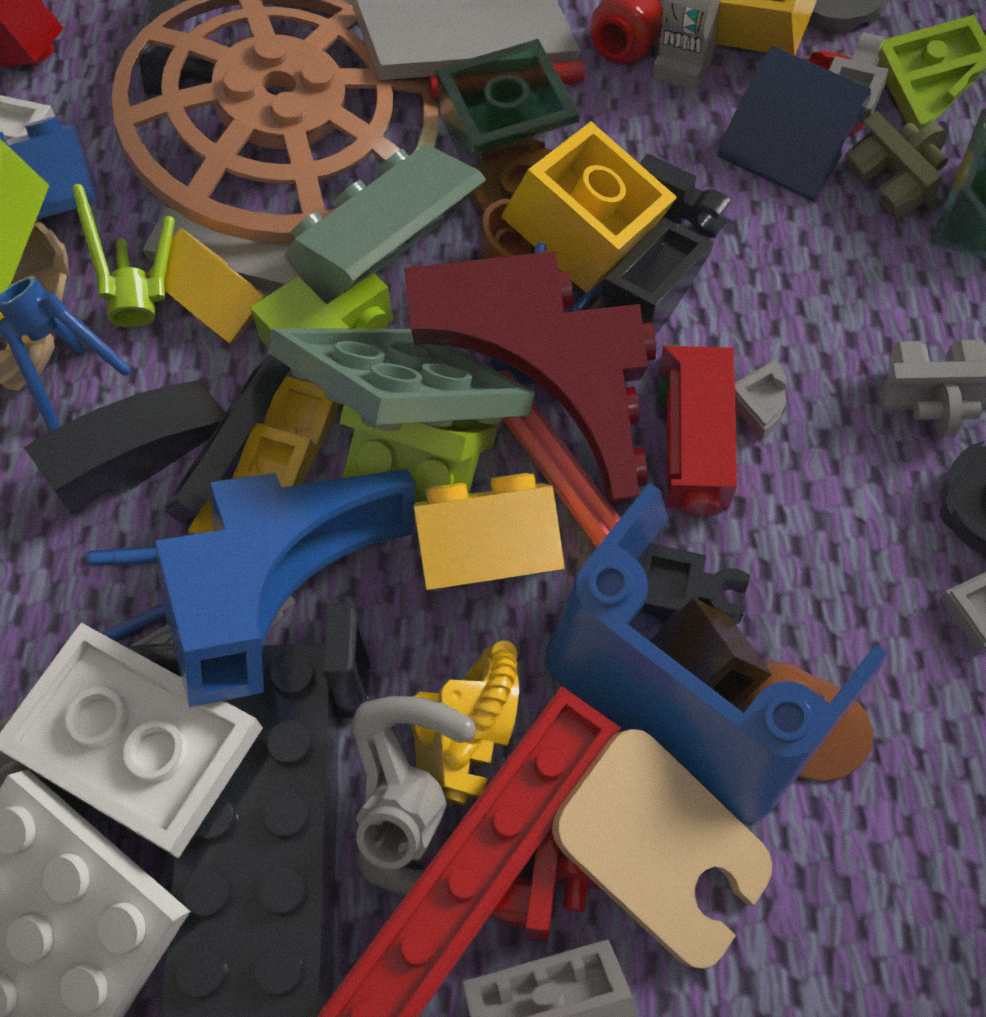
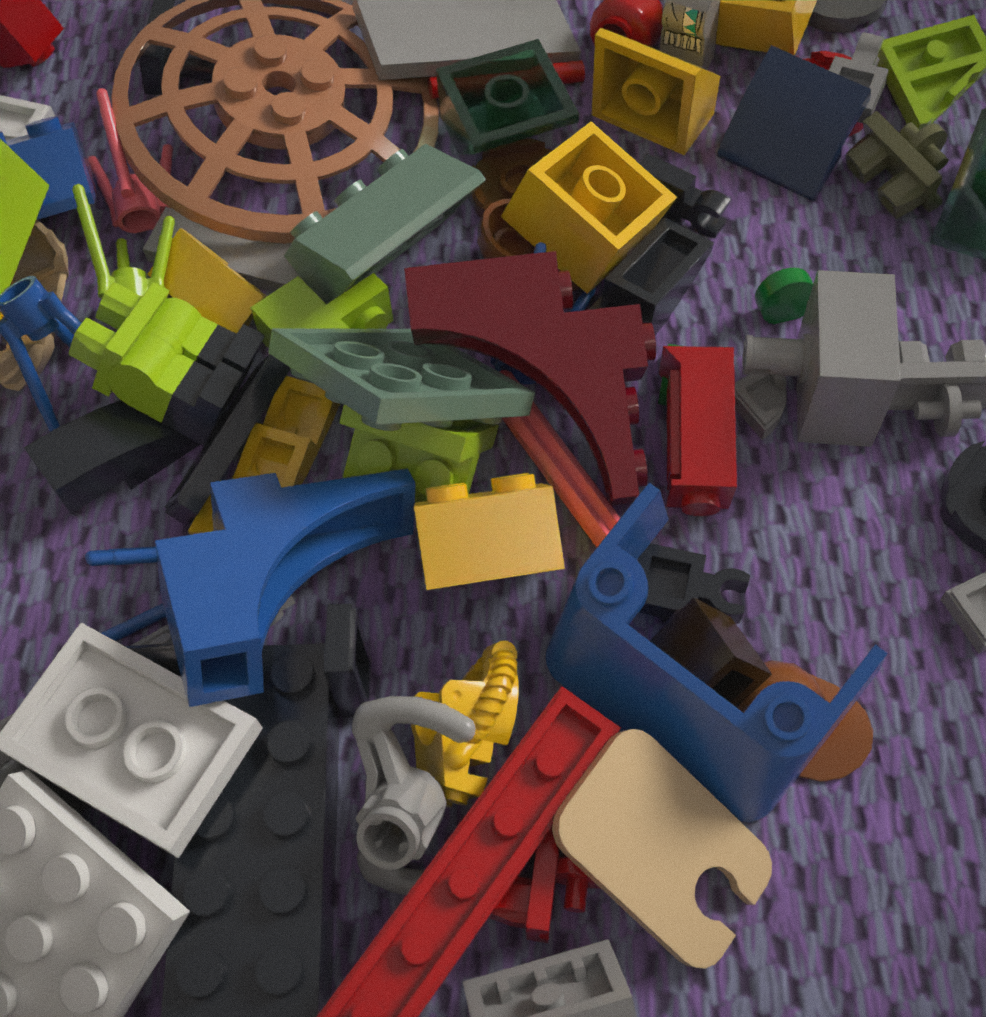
none -> lime hips [68,282,265,446]
none -> coral plant [88,88,173,233]
none -> yellow slope [591,28,720,155]
none -> light grey brick [742,270,901,447]
none -> green tile [755,268,814,324]

